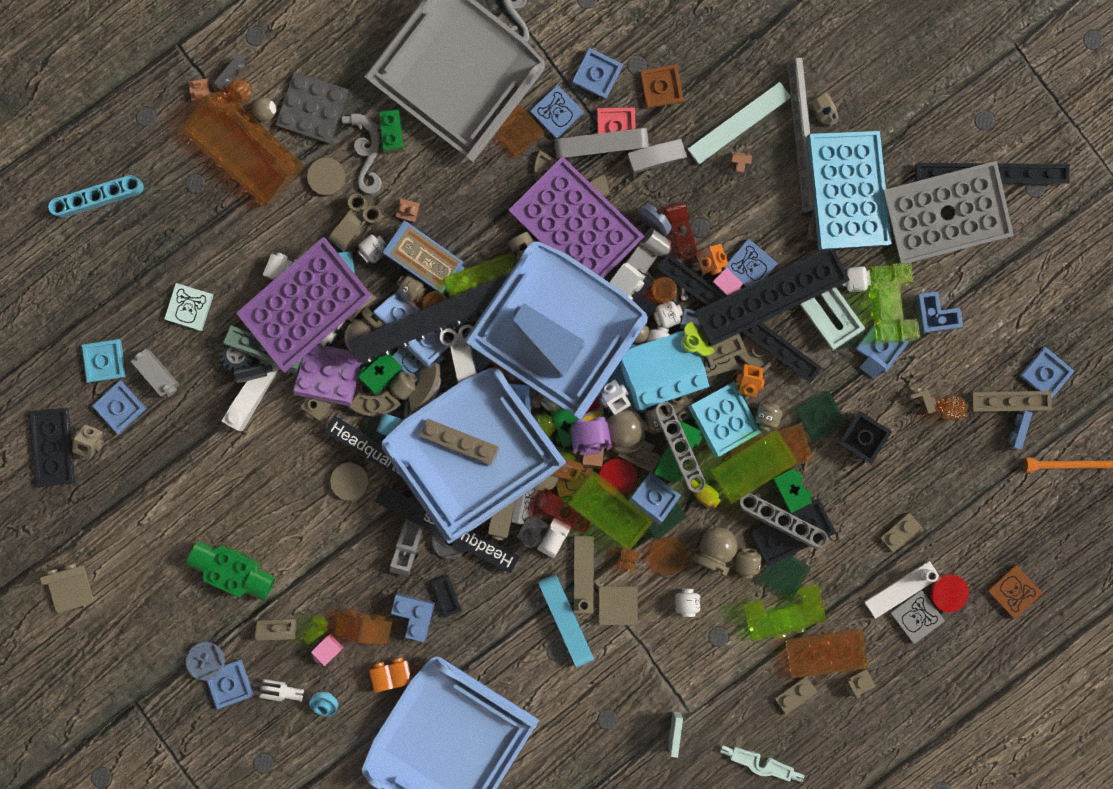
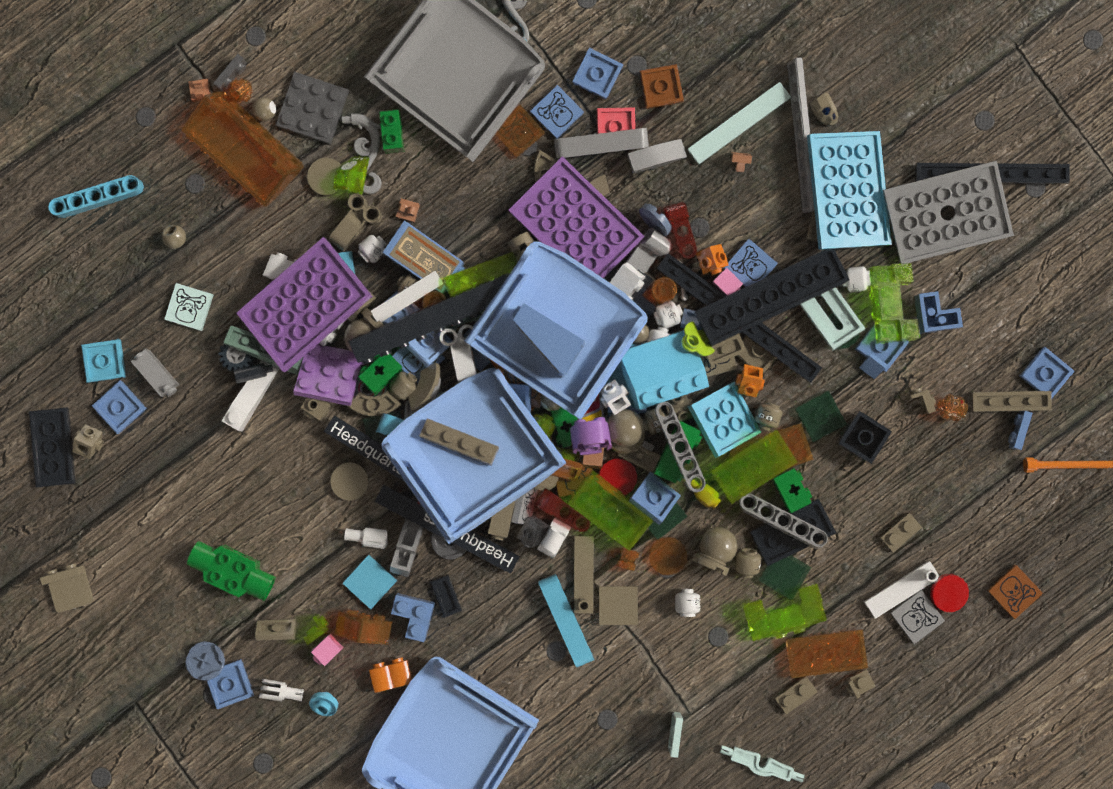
none -> dark tan piece [162,225,186,249]
none -> clear neon green slope [333,156,369,195]
none -> medium azure tile [343,555,397,609]
none -> white arm [344,527,387,549]
none -> white sticker [371,271,443,322]

